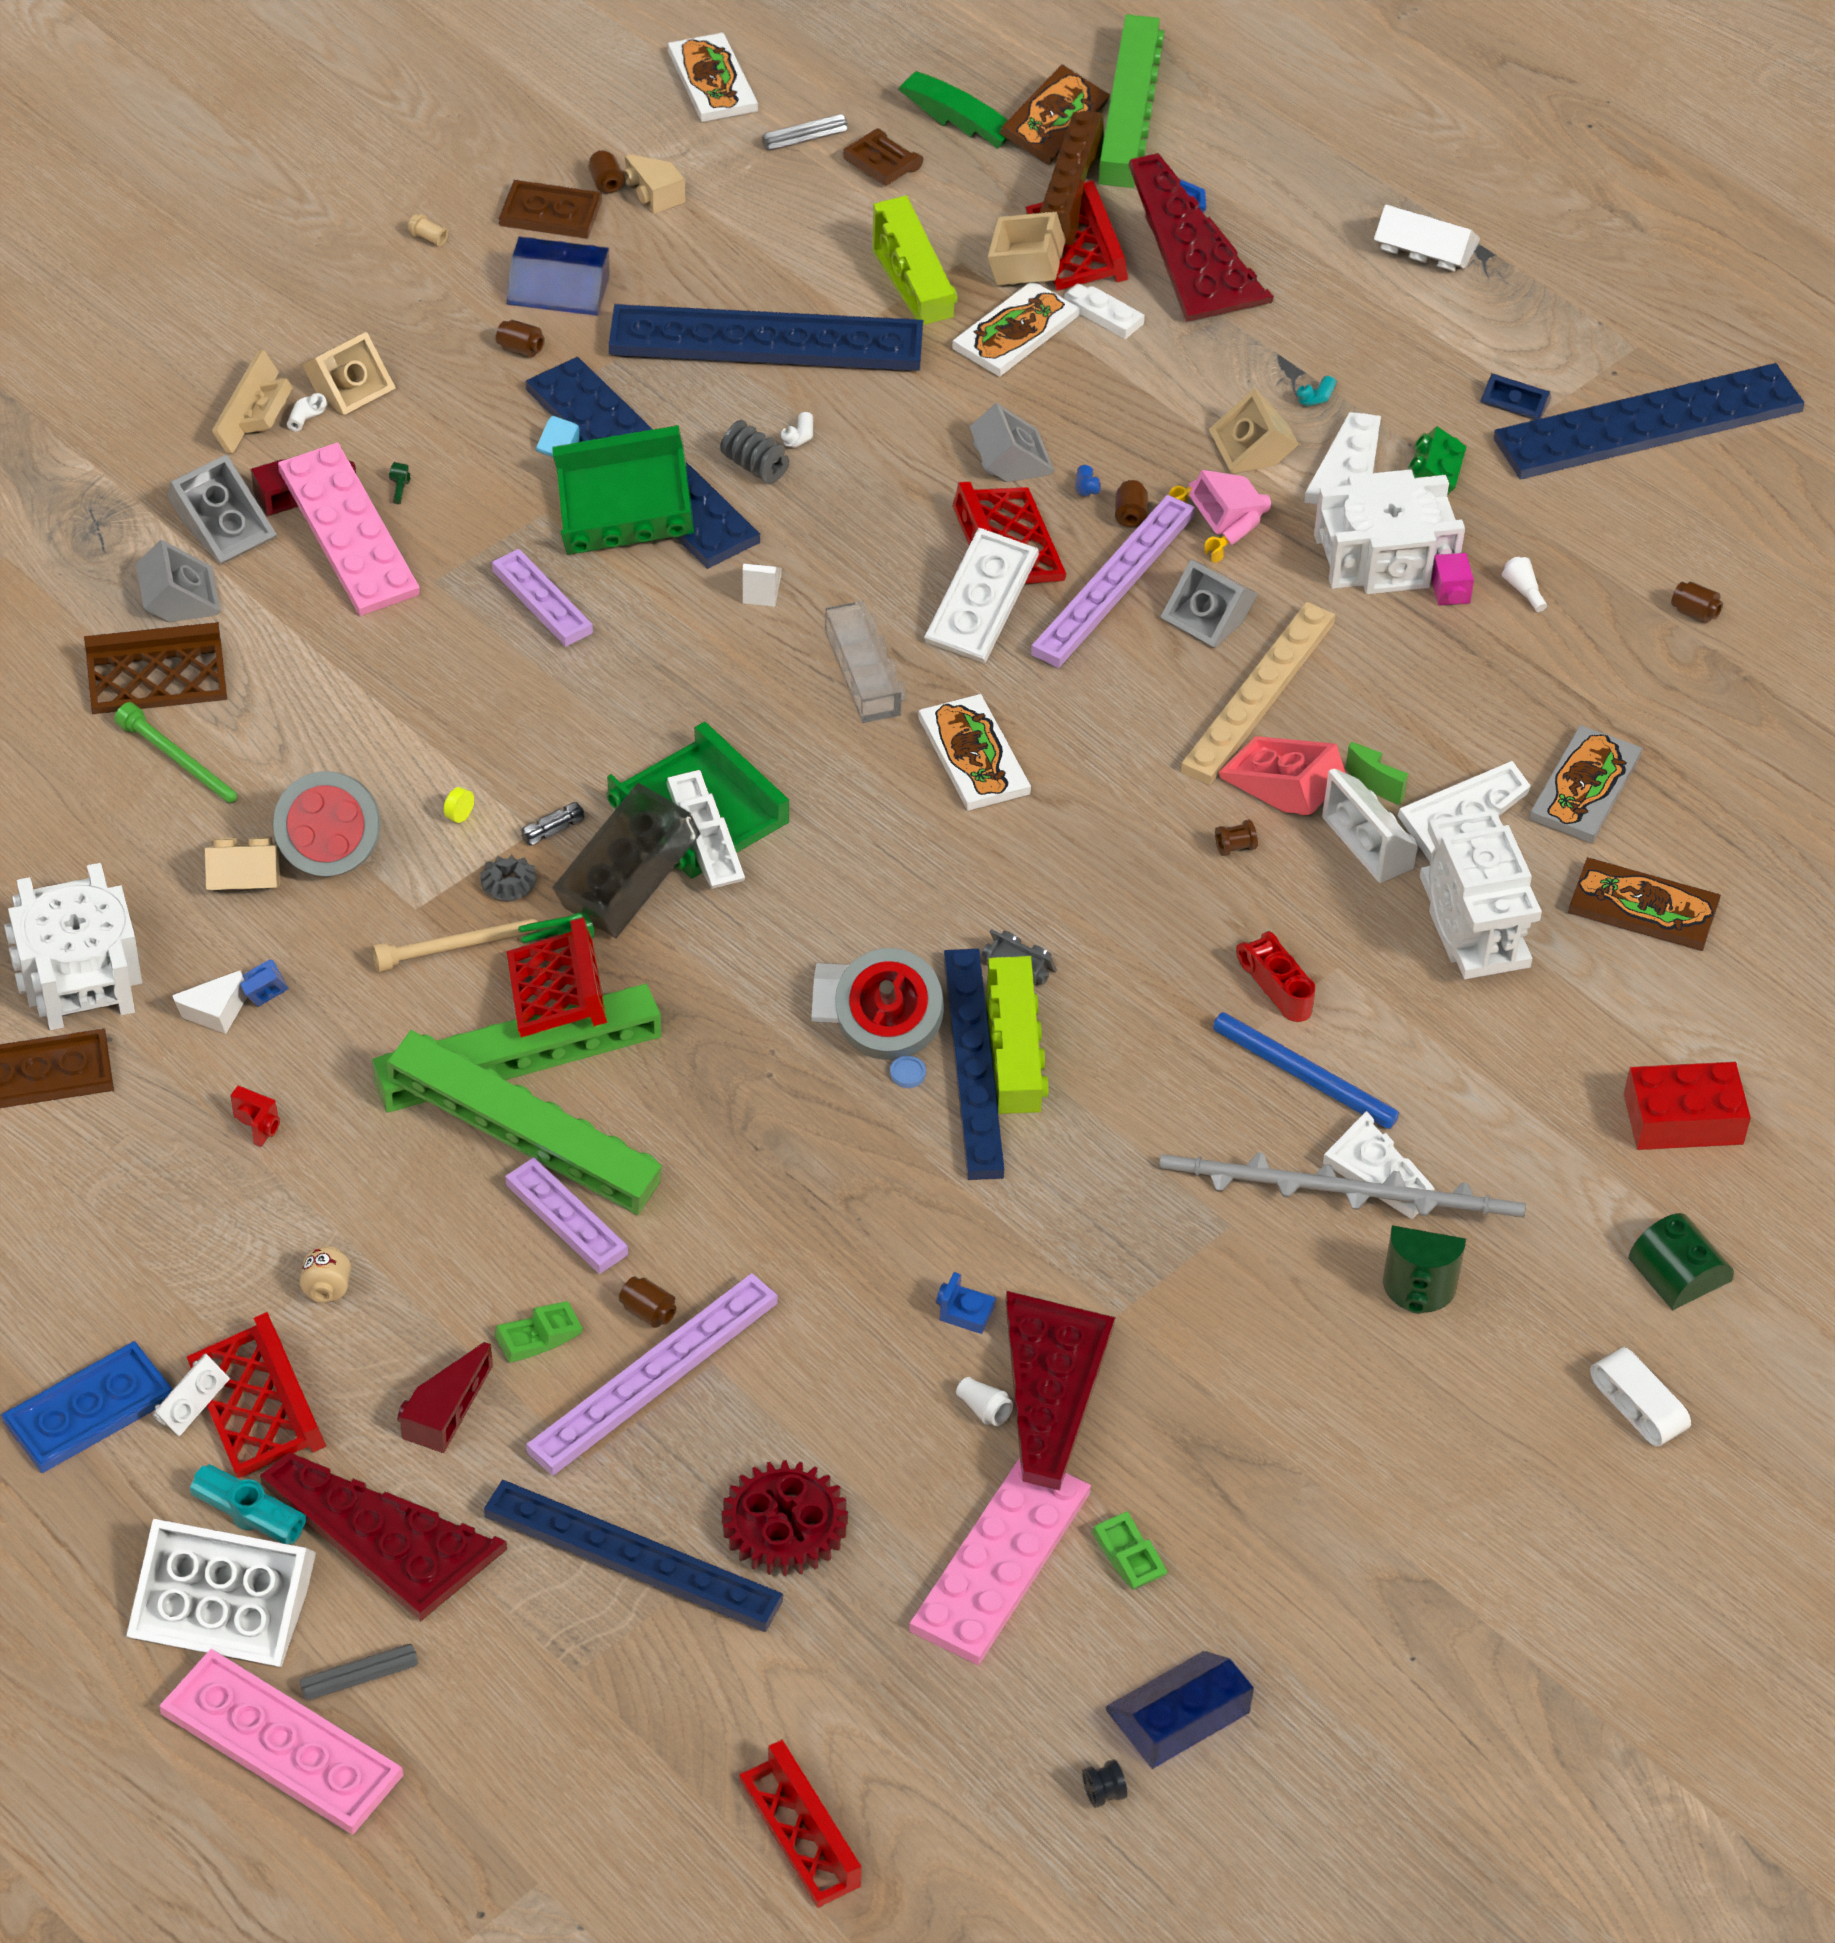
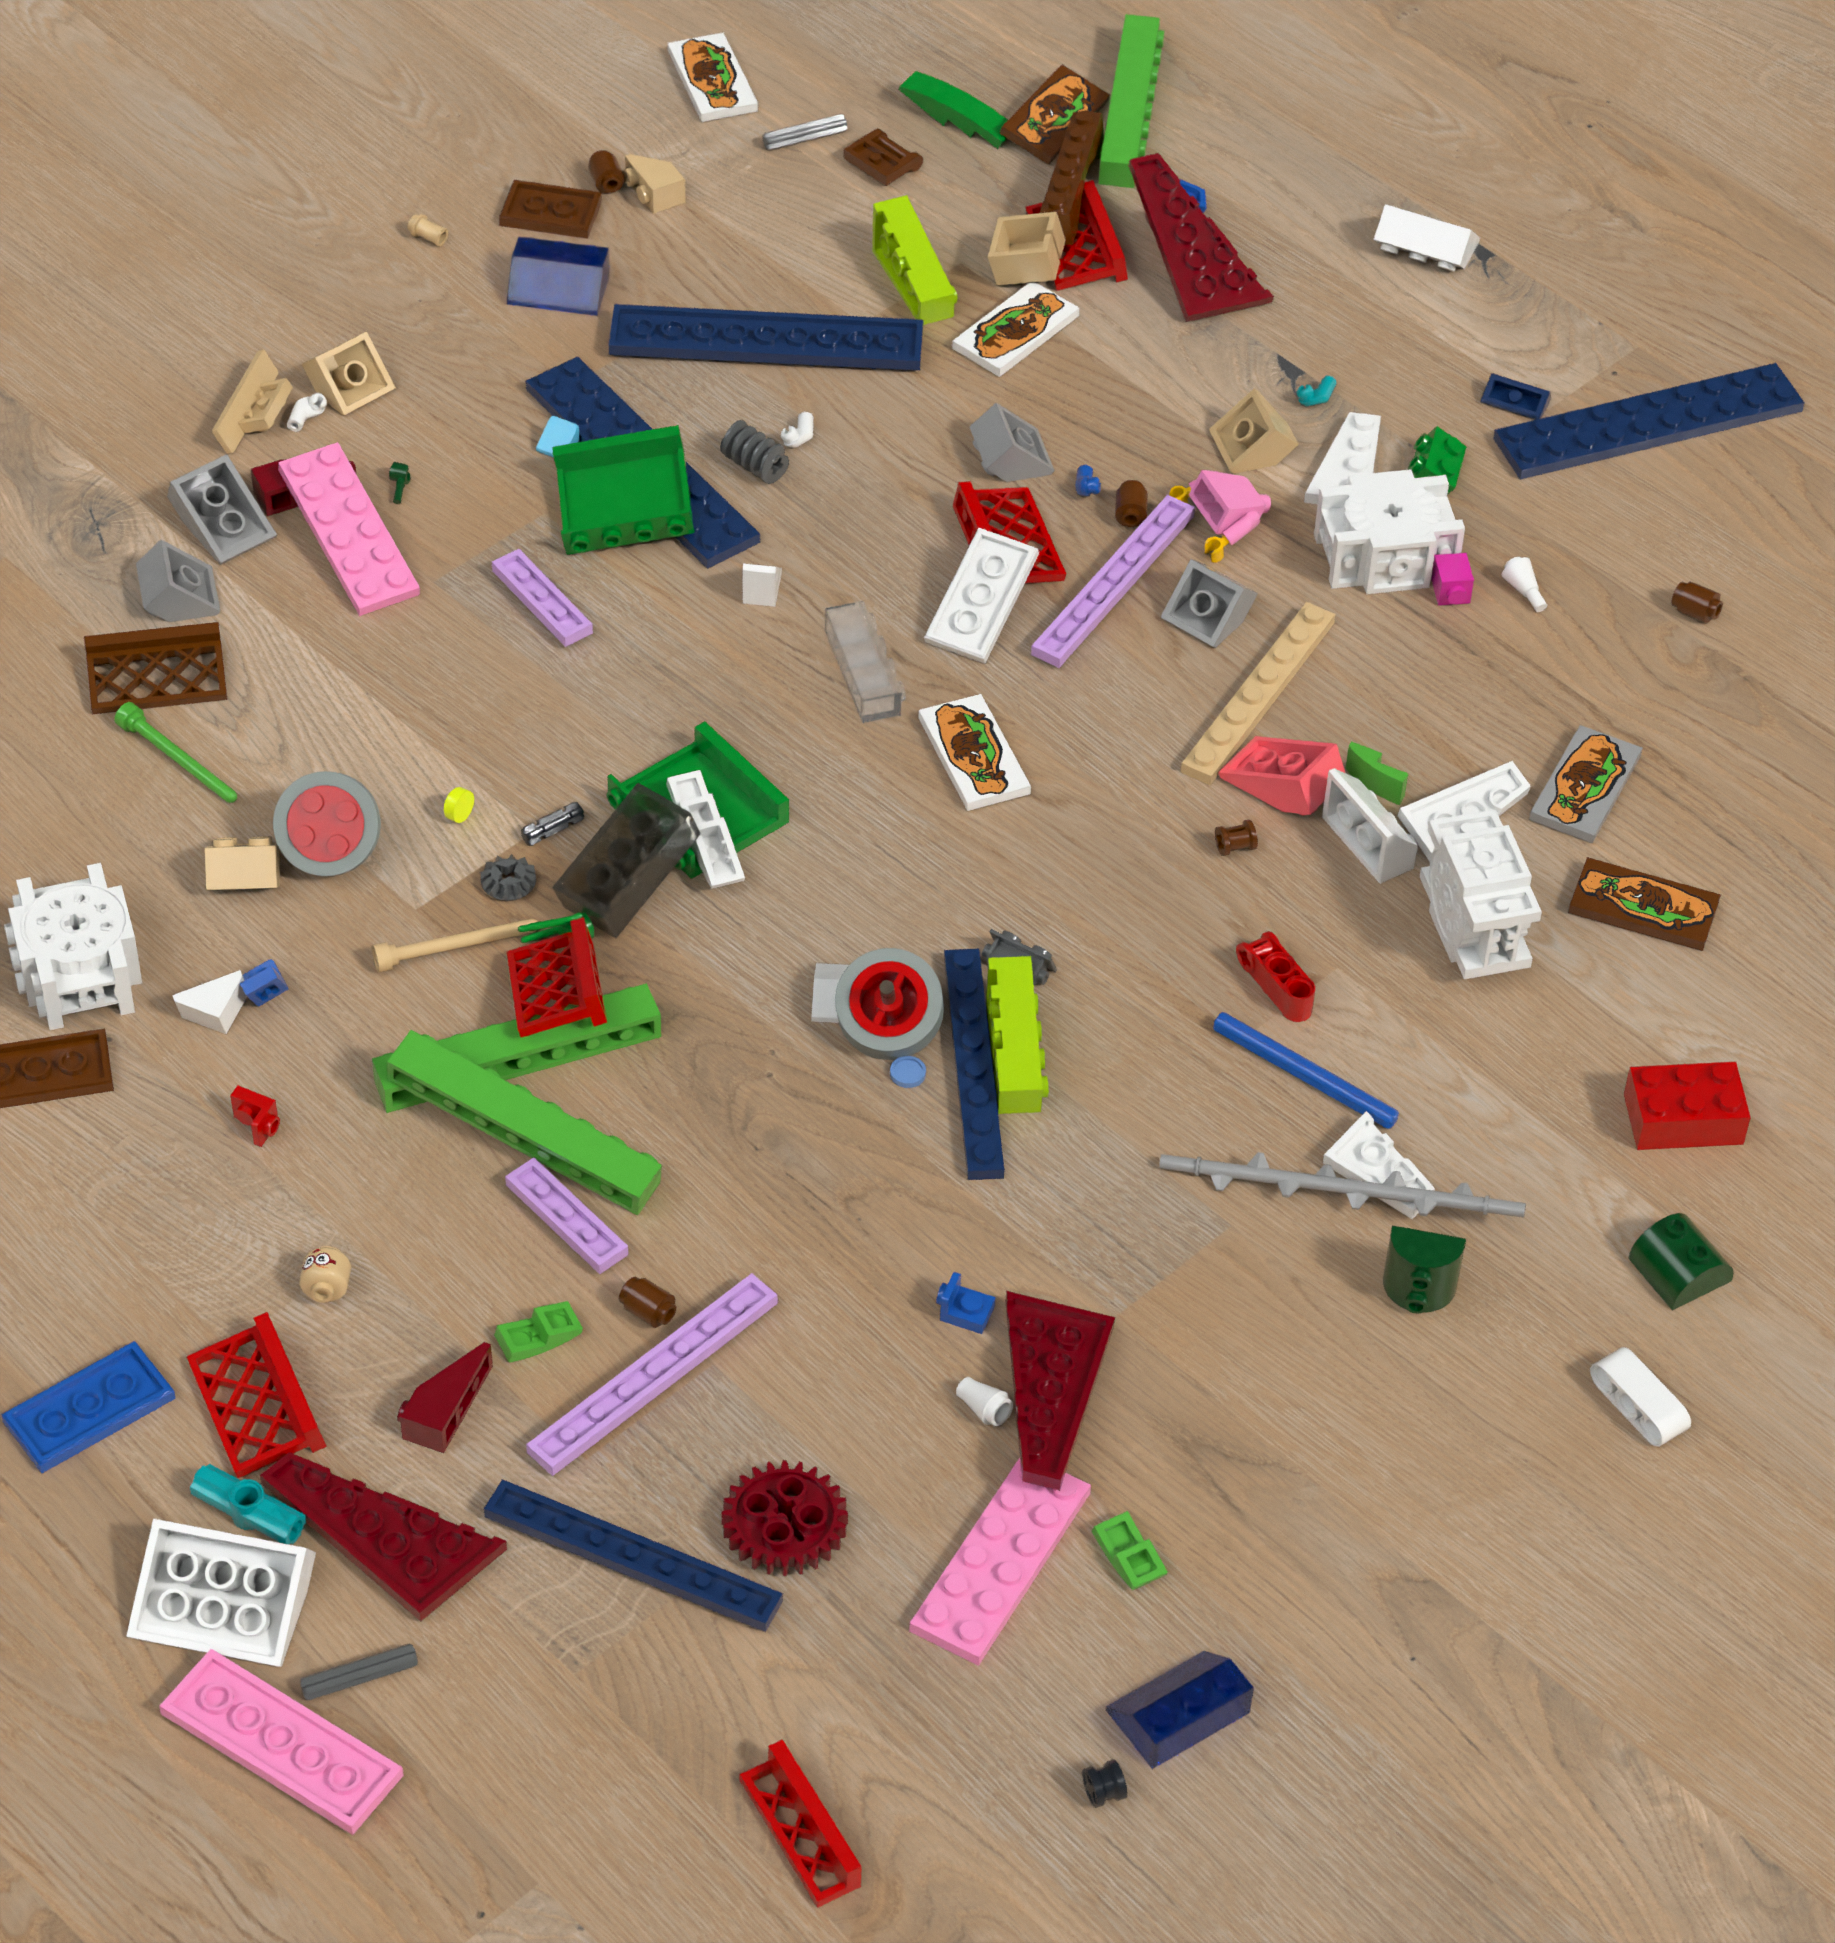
white hinge [153,1354,230,1437] -> none
reddish brown brick [496,320,545,357] -> none
white hinge [1064,284,1145,339] -> none

